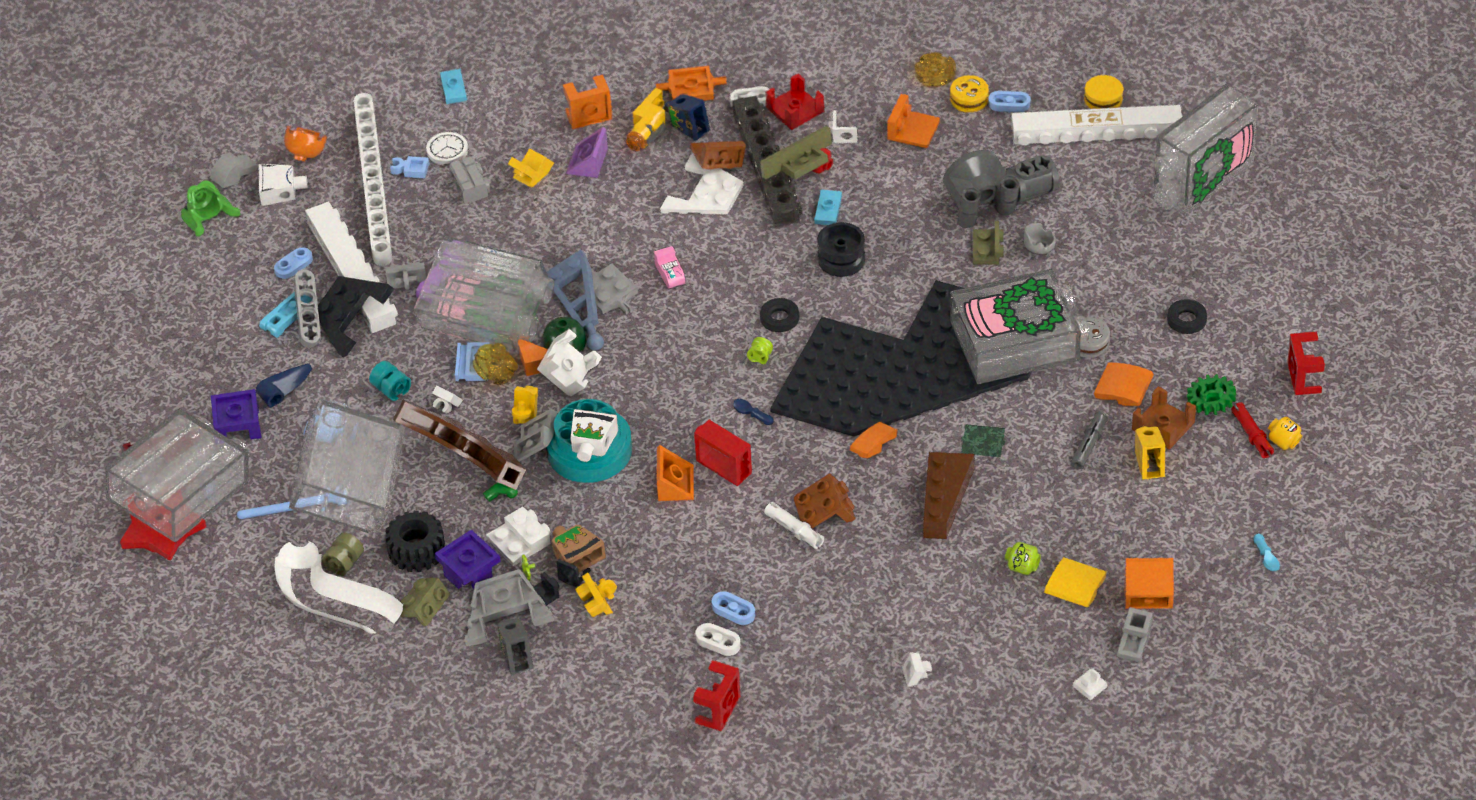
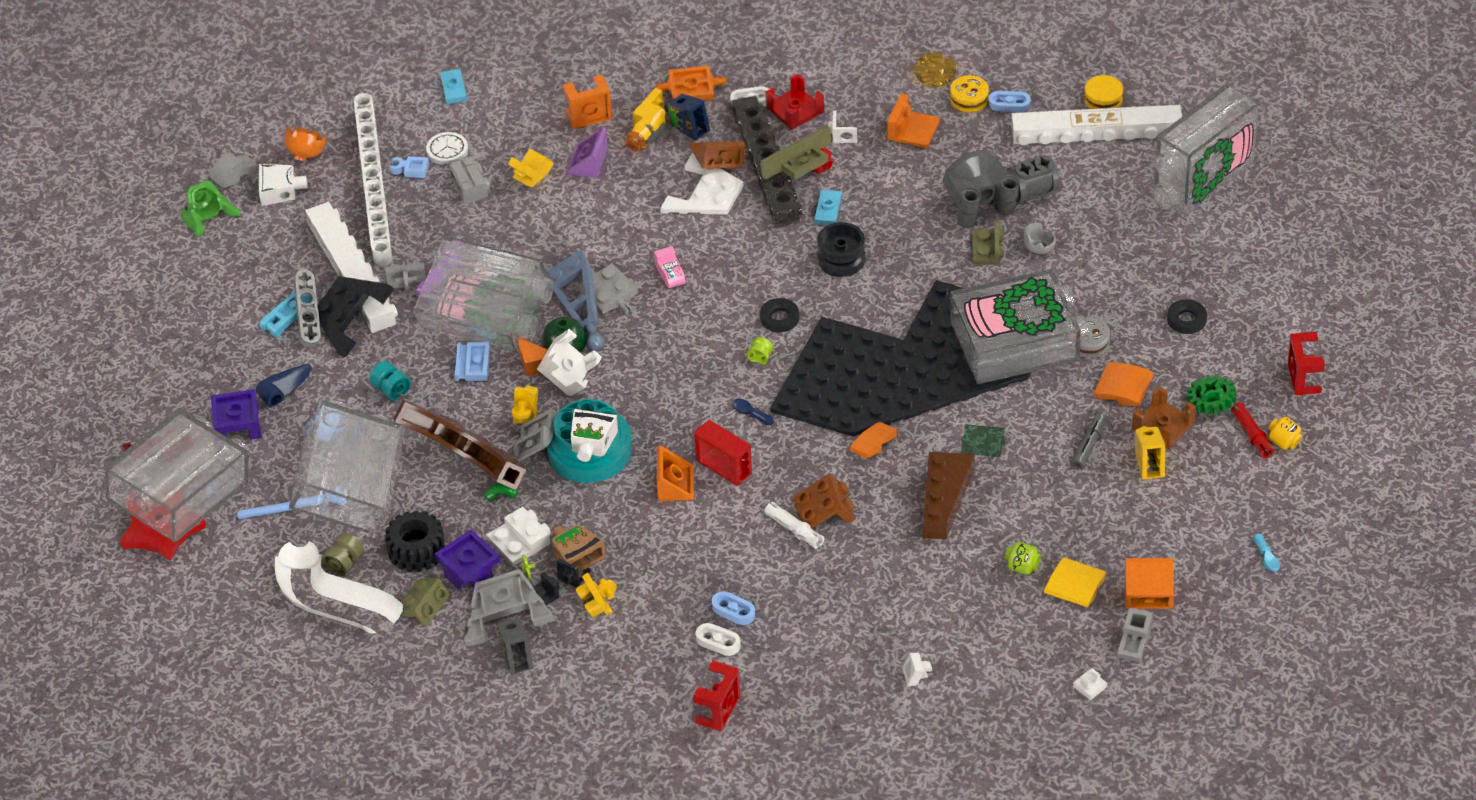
light blue plate [274,248,313,279] -> none
white tile [432,385,462,414] -> none
clear yellow plate [473,343,518,385] -> none

